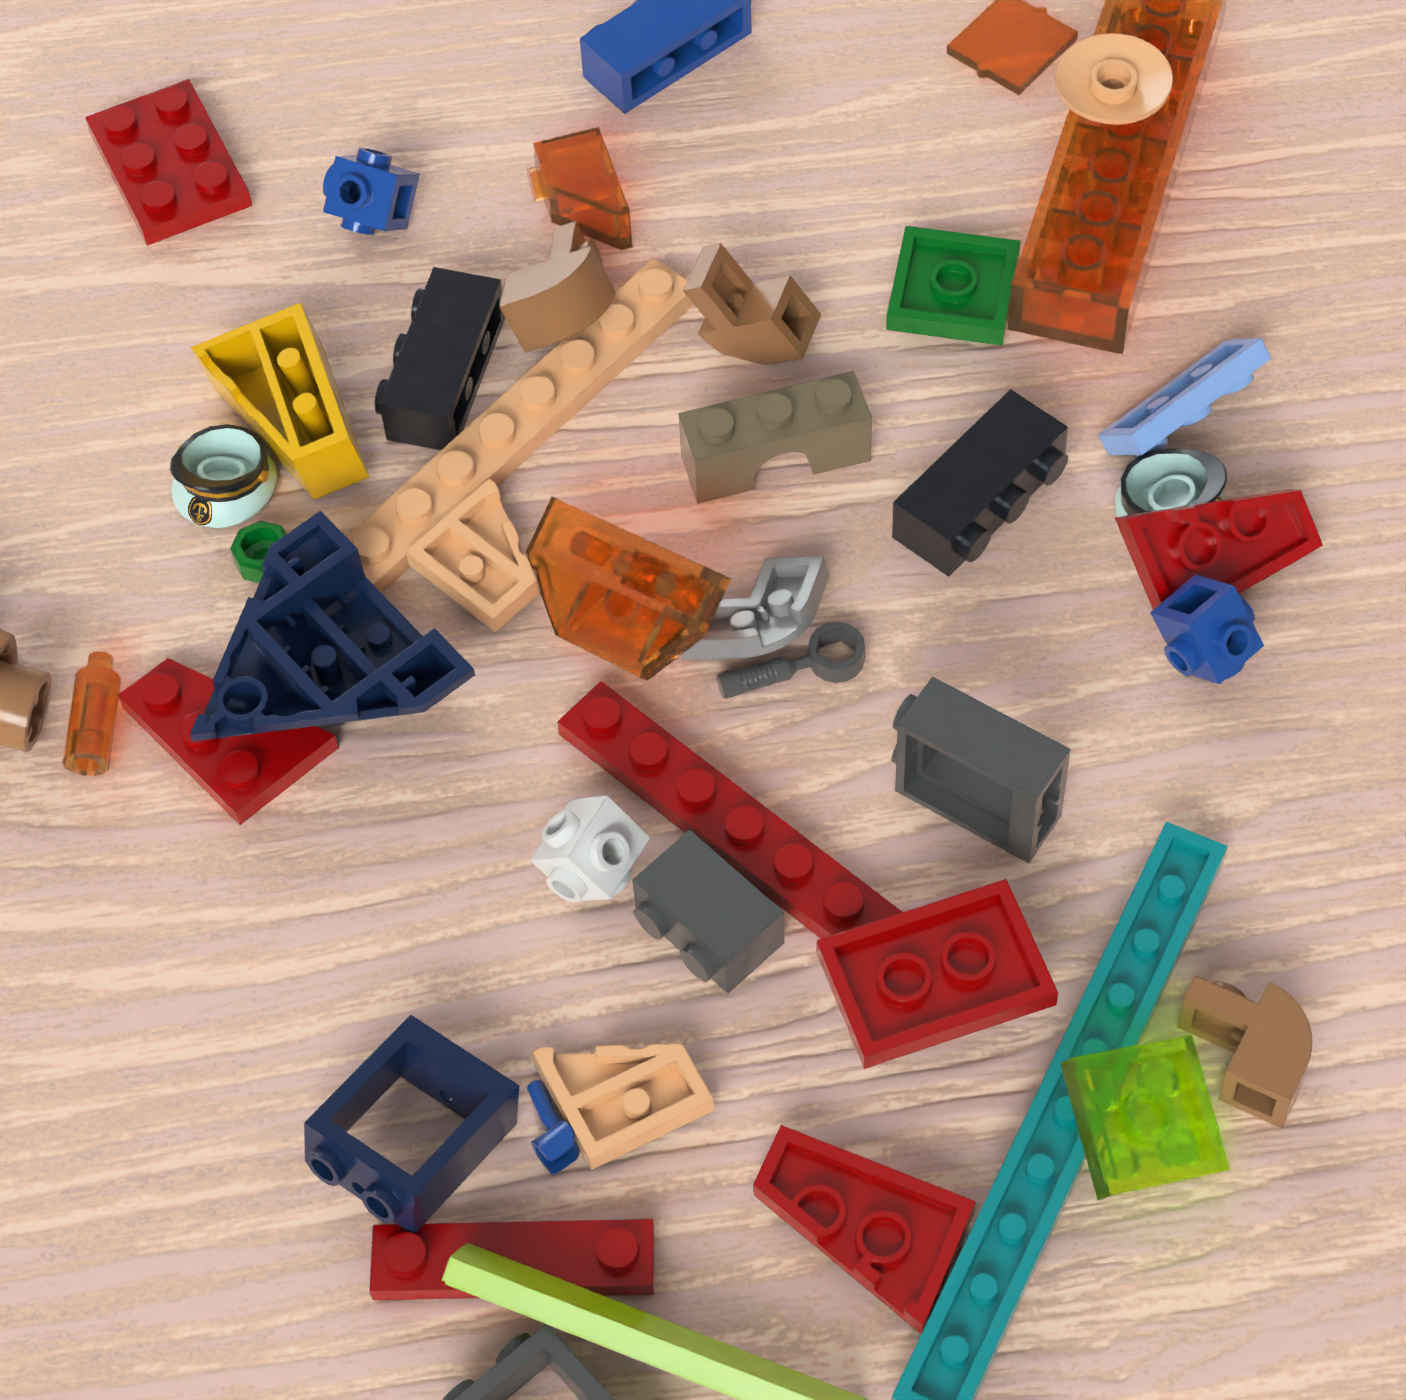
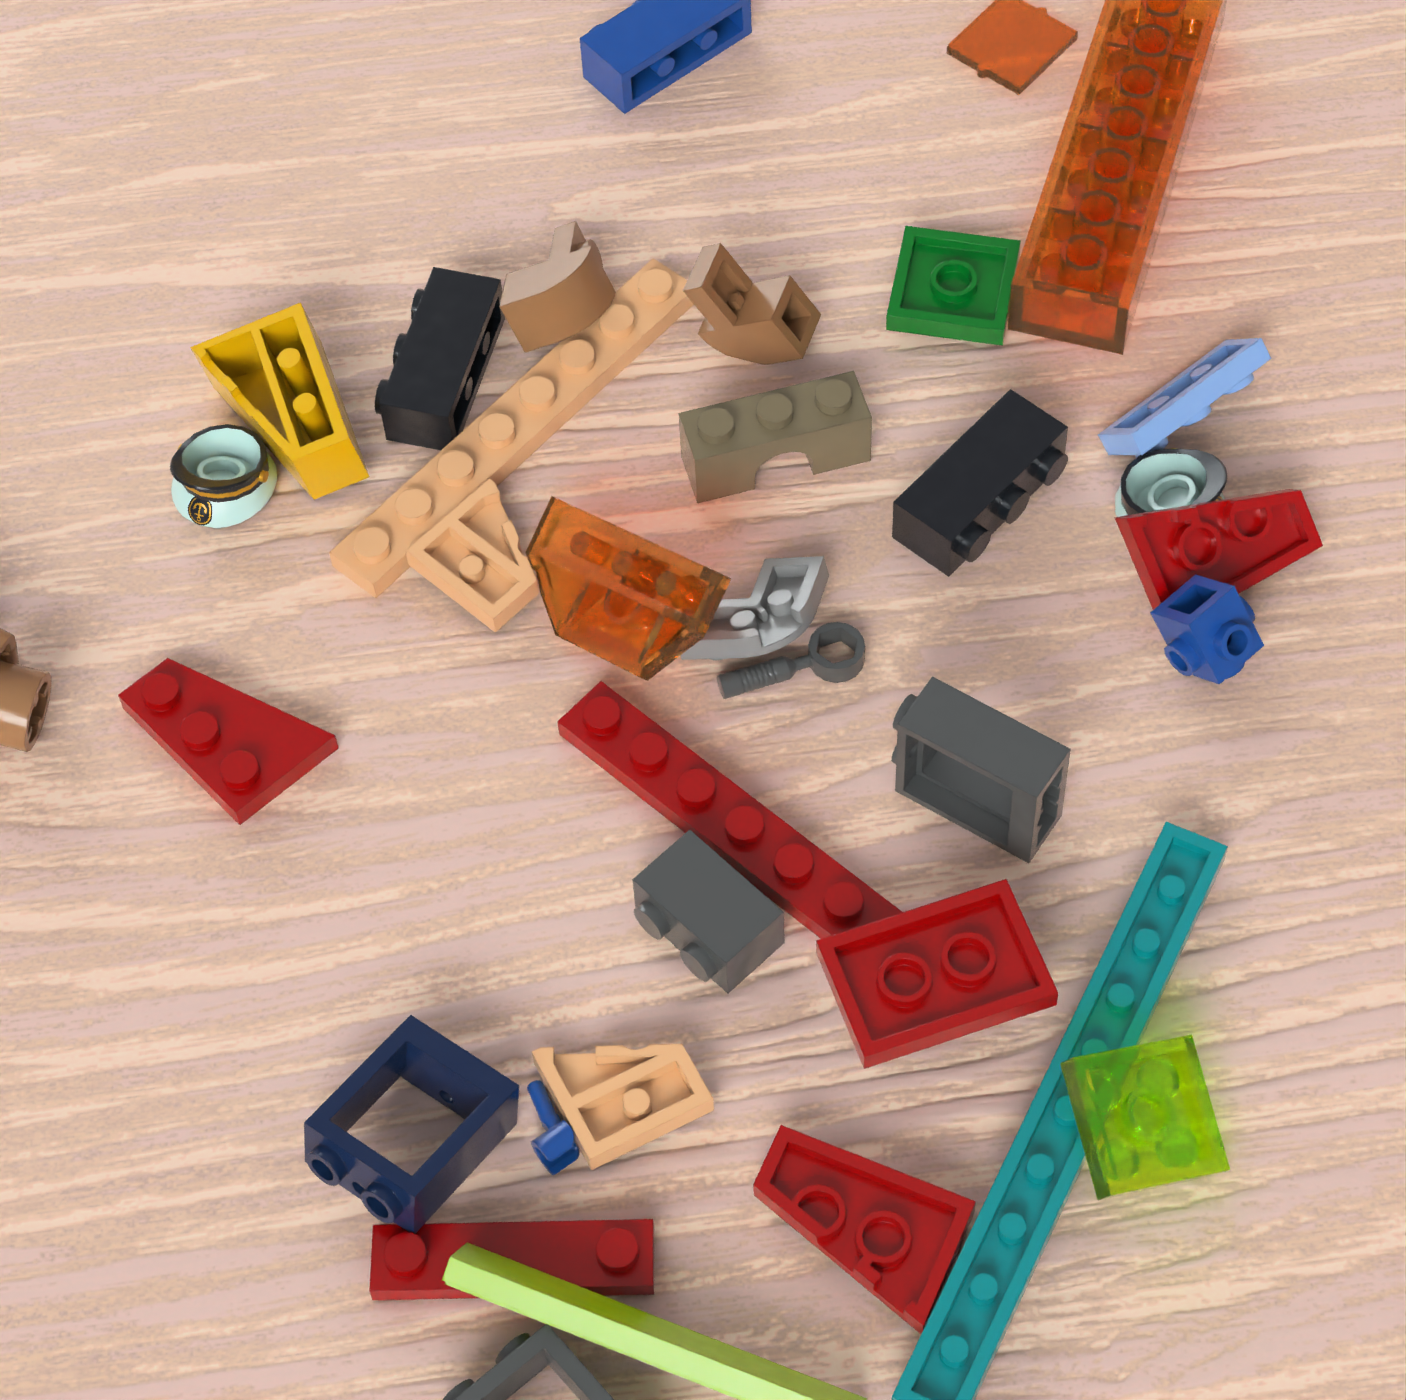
clear orange cylinder [62,651,121,776] -> none
red plate [85,79,252,246] -> none
dark blue wedge [190,510,475,741] -> none
green tile [230,521,286,583] -> none
blue brick [323,147,420,235] -> none
clear orange slope [527,127,633,250] -> none
white brick [530,795,650,903] -> none
light nougat dish [1055,33,1173,125] -> none
medium nougat brick [1177,975,1313,1129] -> none

